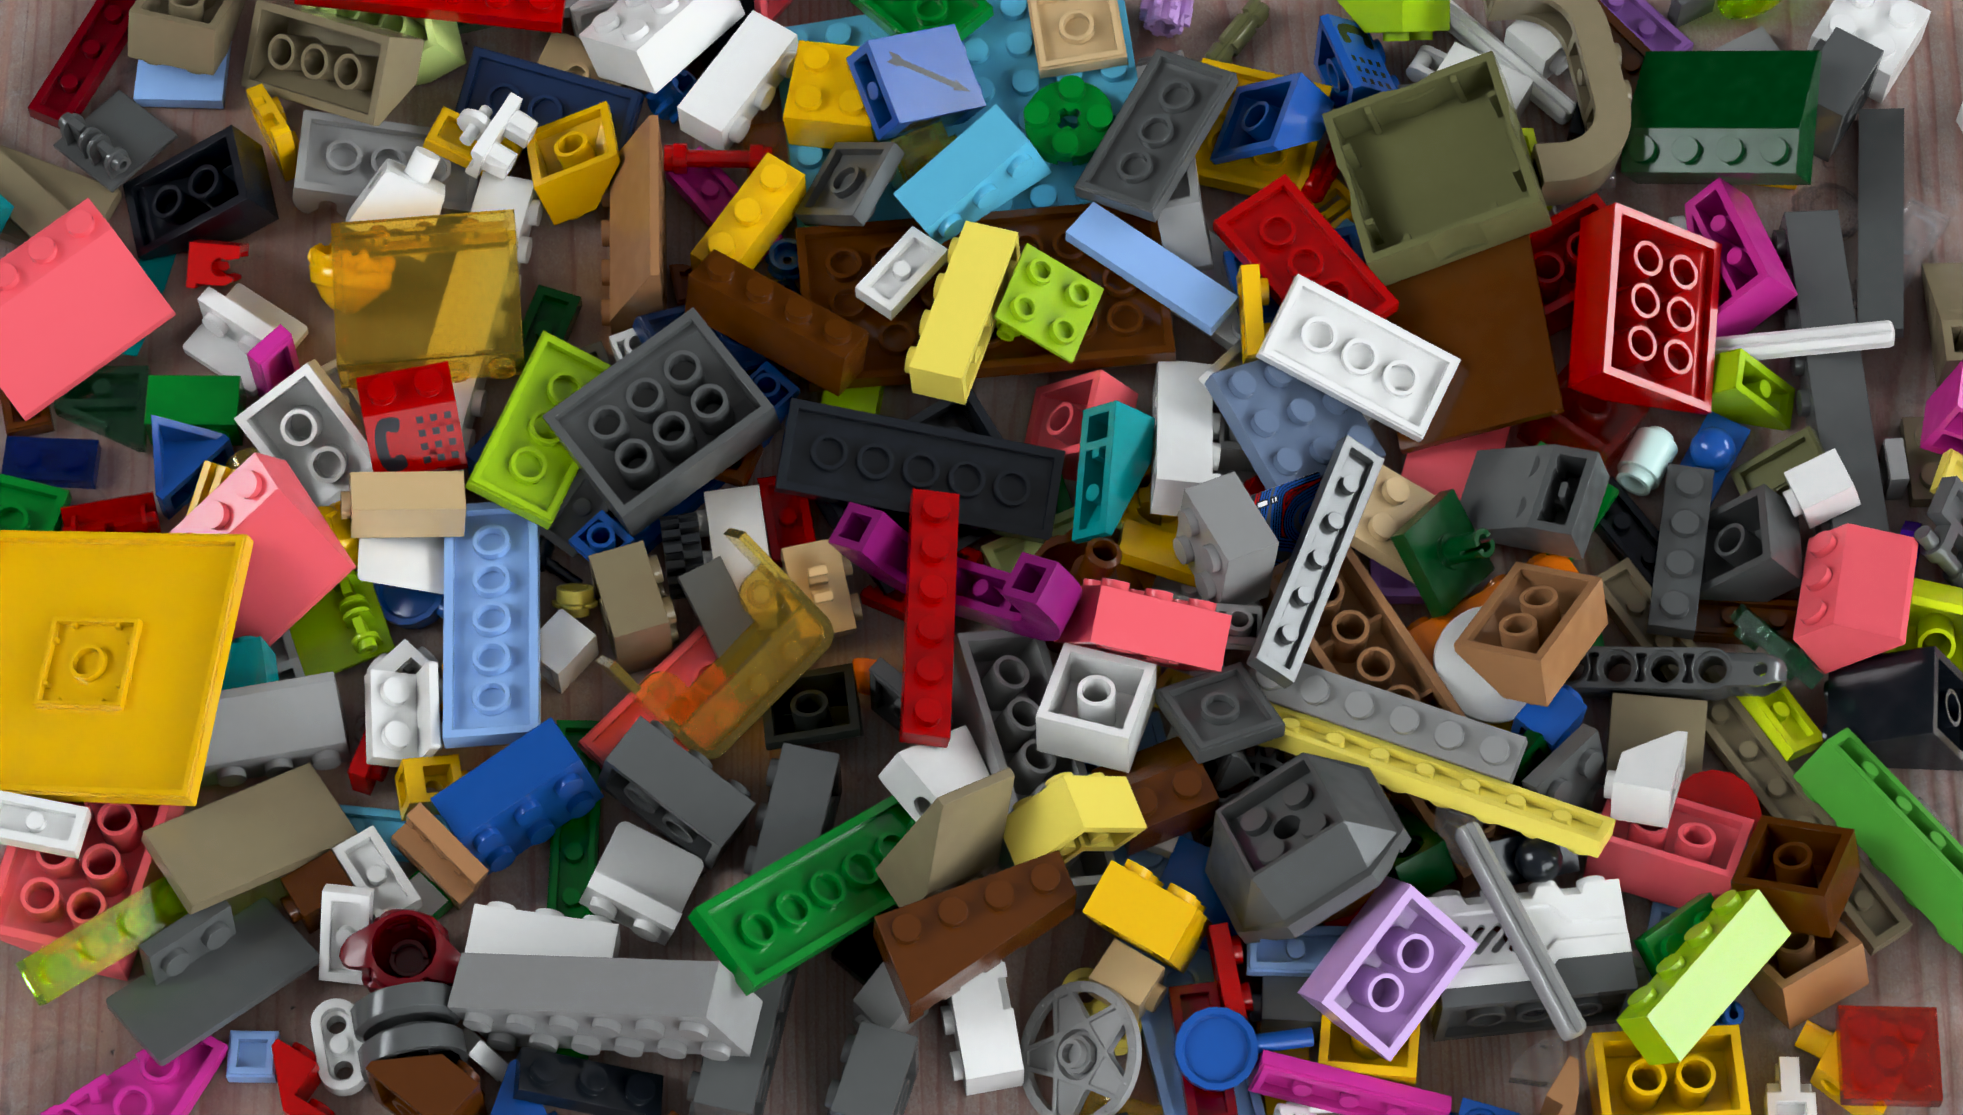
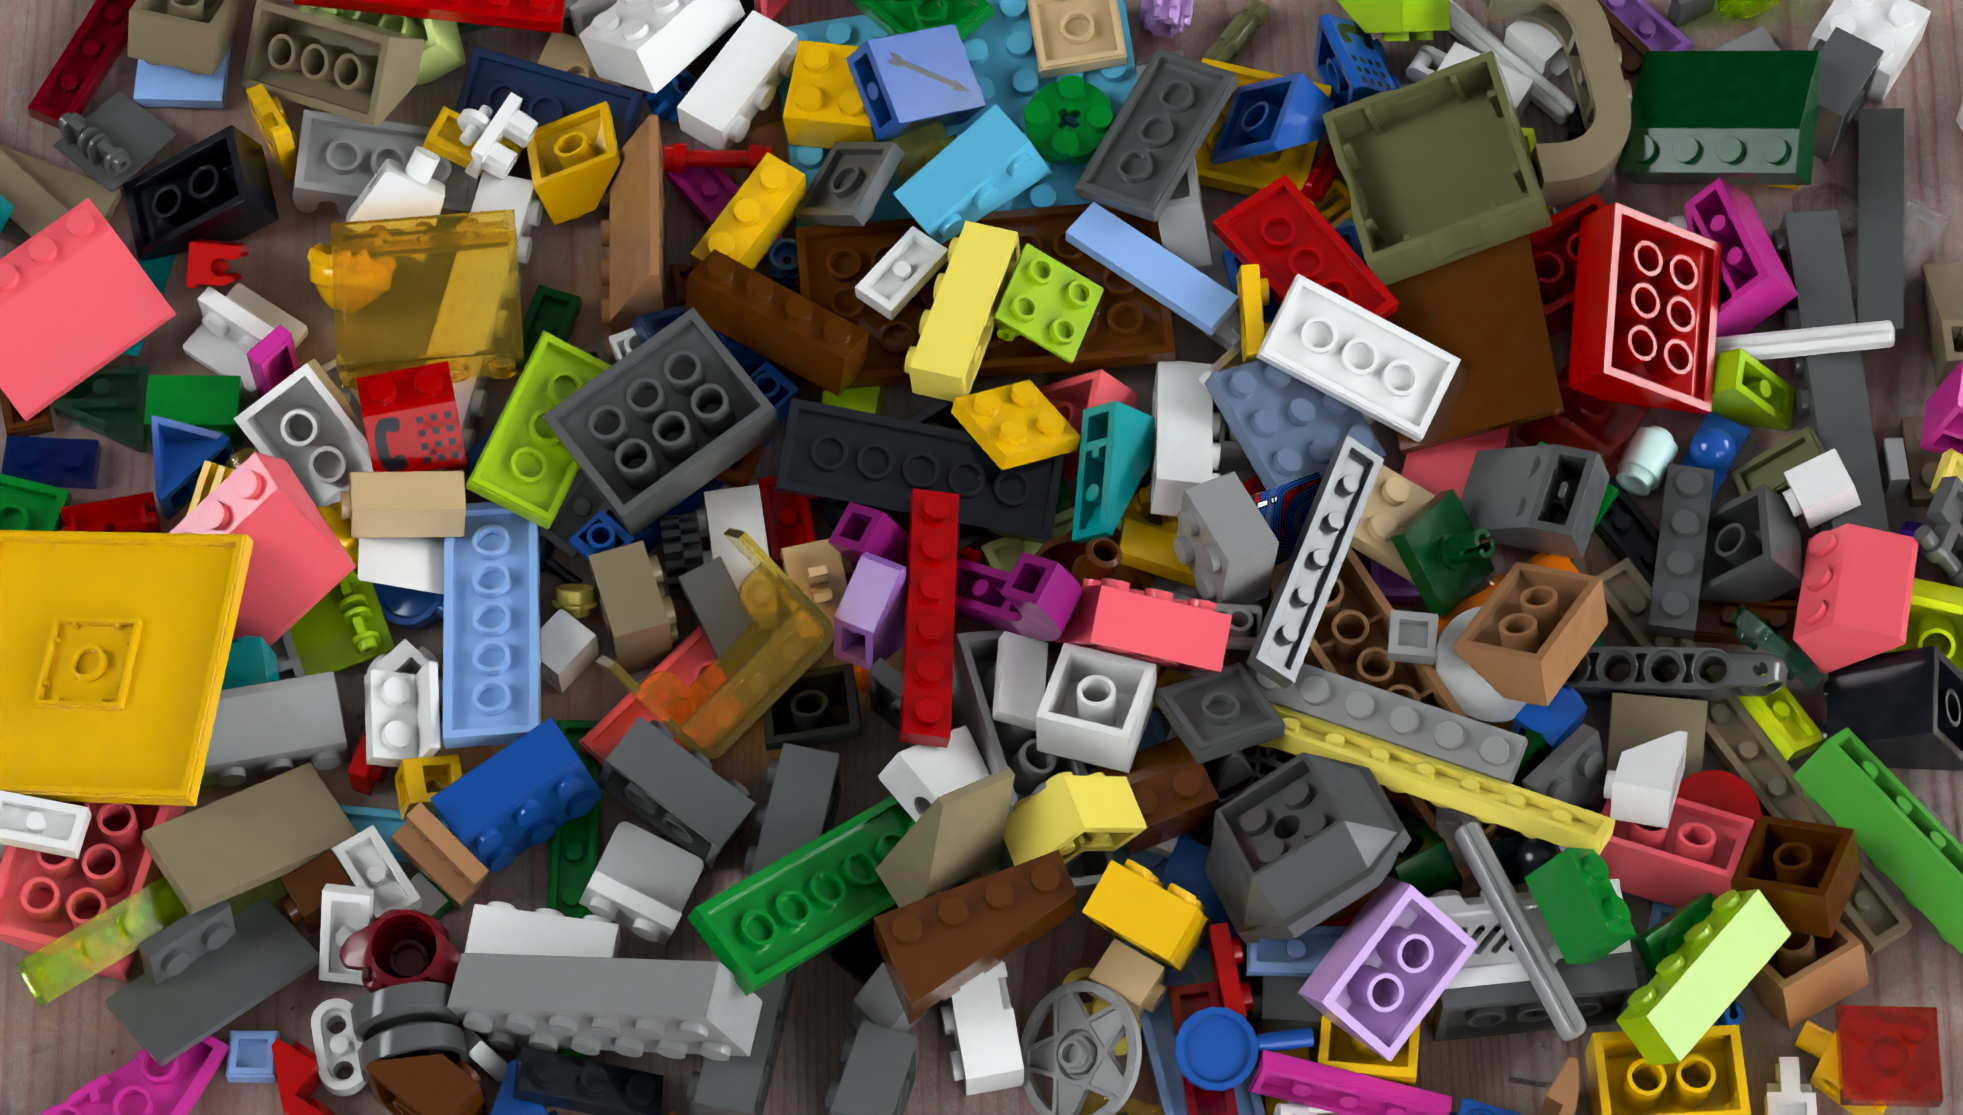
none -> medium lavender slope [833,552,906,670]
none -> yellow plate [951,379,1081,470]
none -> white tile [992,631,1049,731]
none -> light grey plate [1386,610,1439,665]
none -> green brick [1524,847,1637,964]

